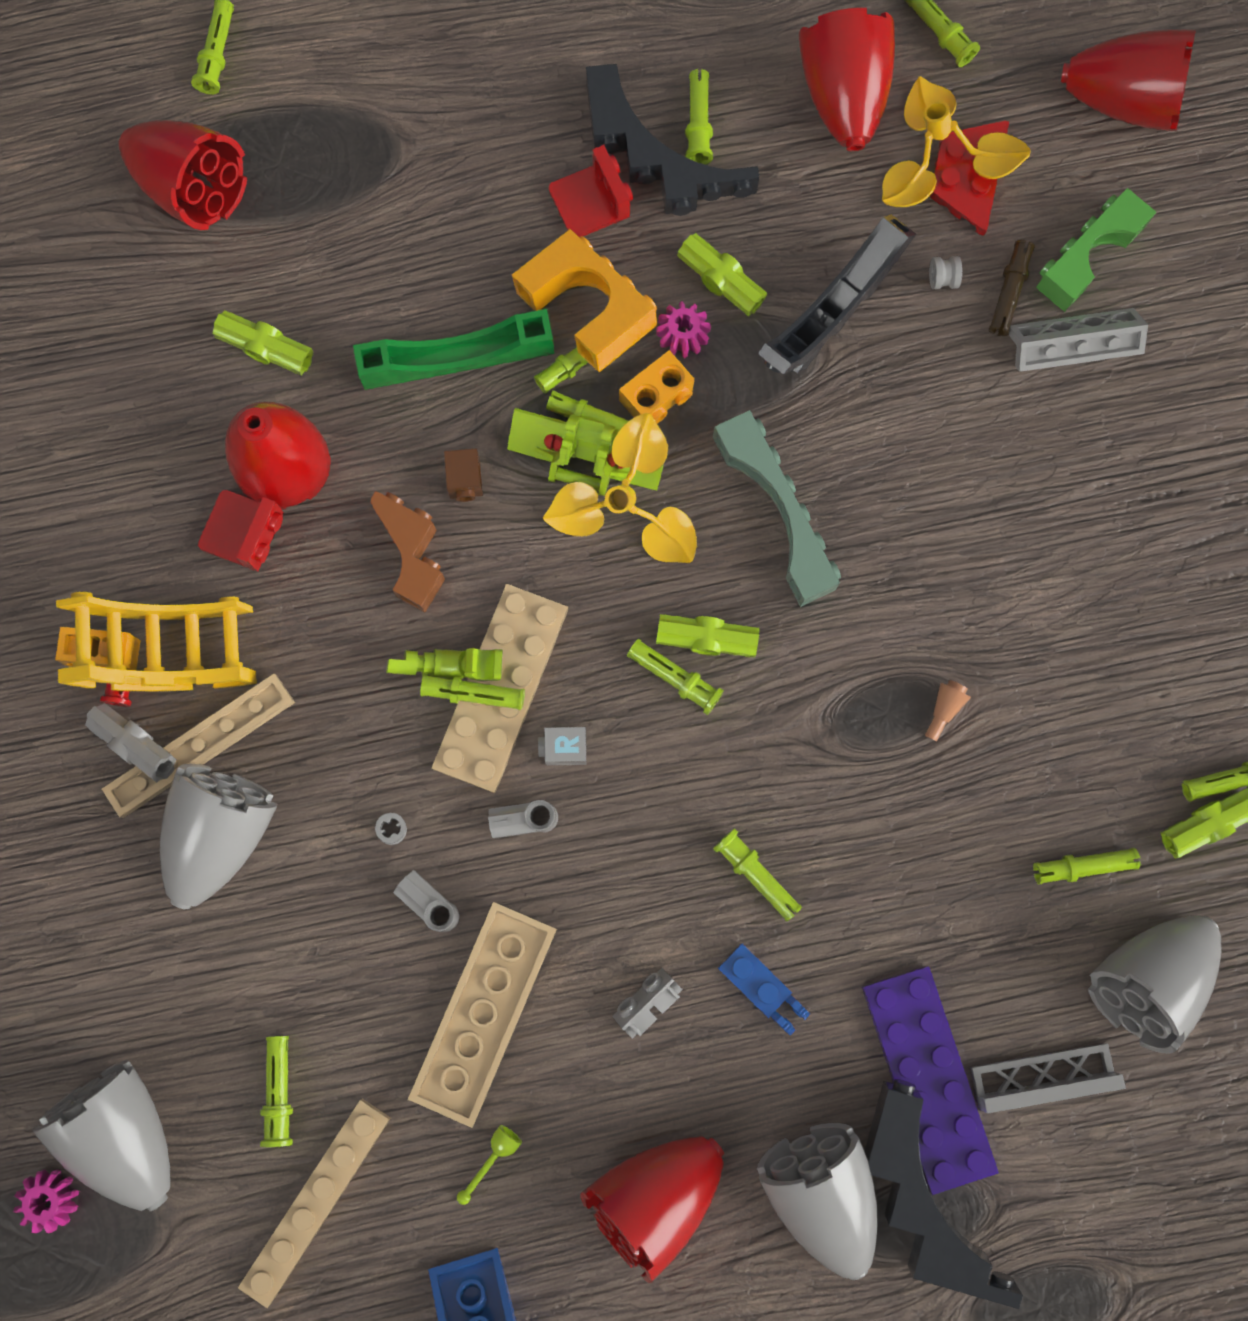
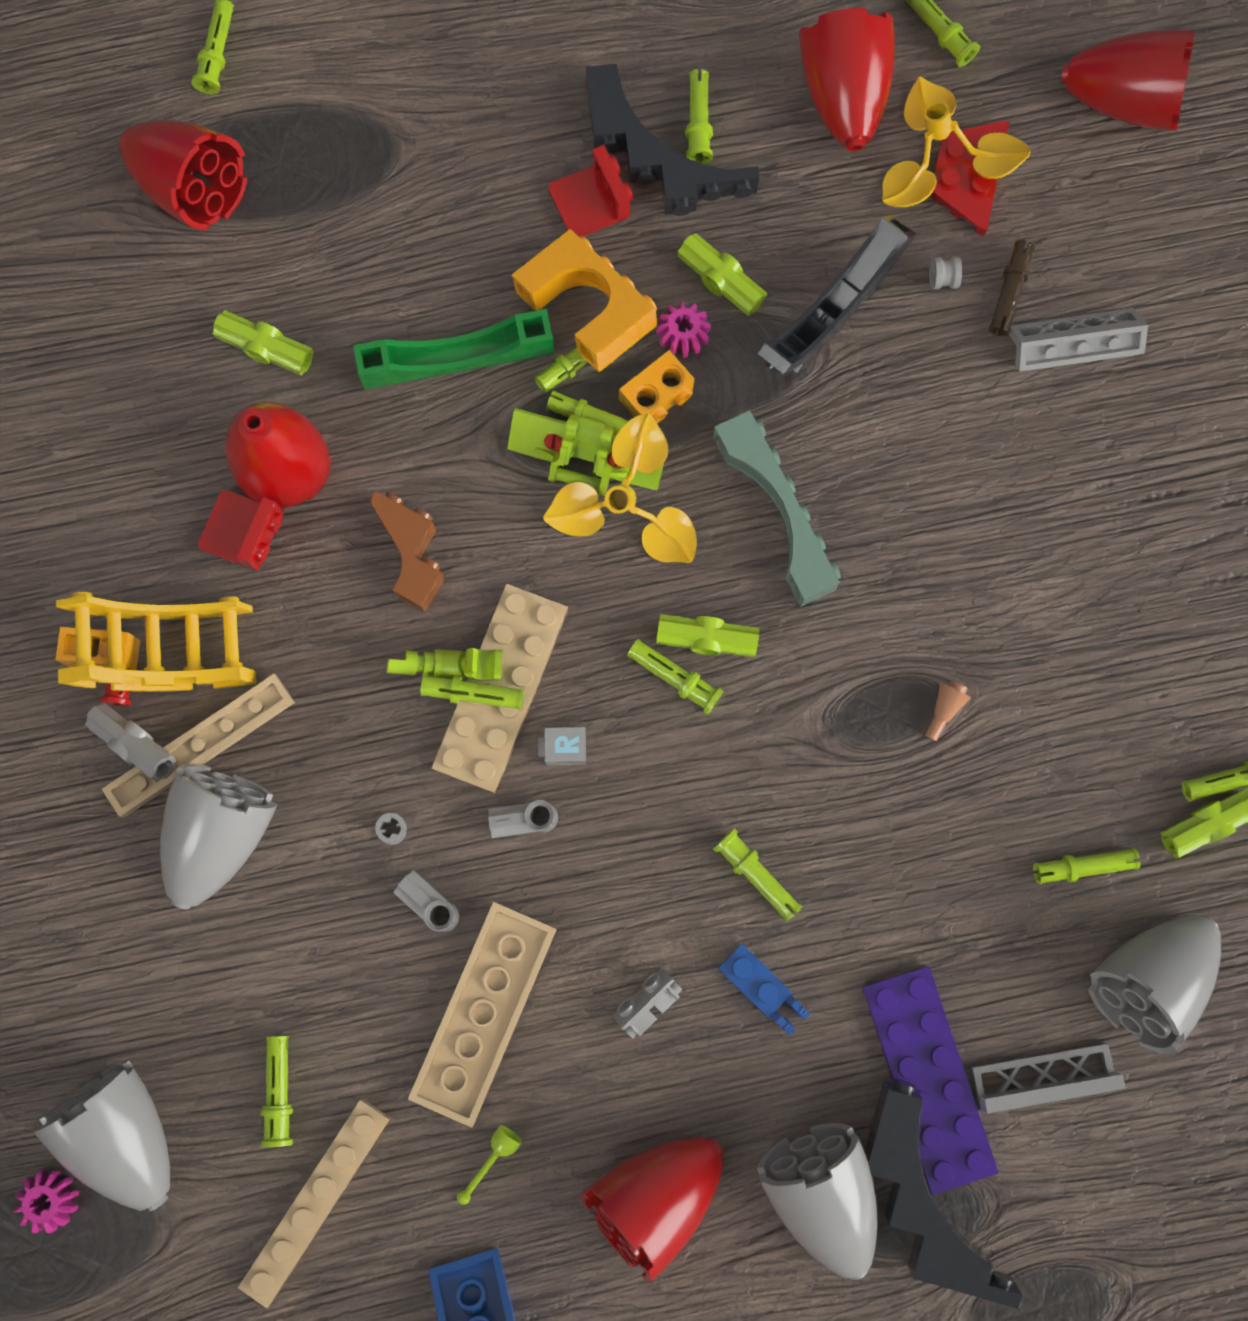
reddish brown brick [444,448,483,502] -> none
bright green arch [1036,188,1156,312] -> none

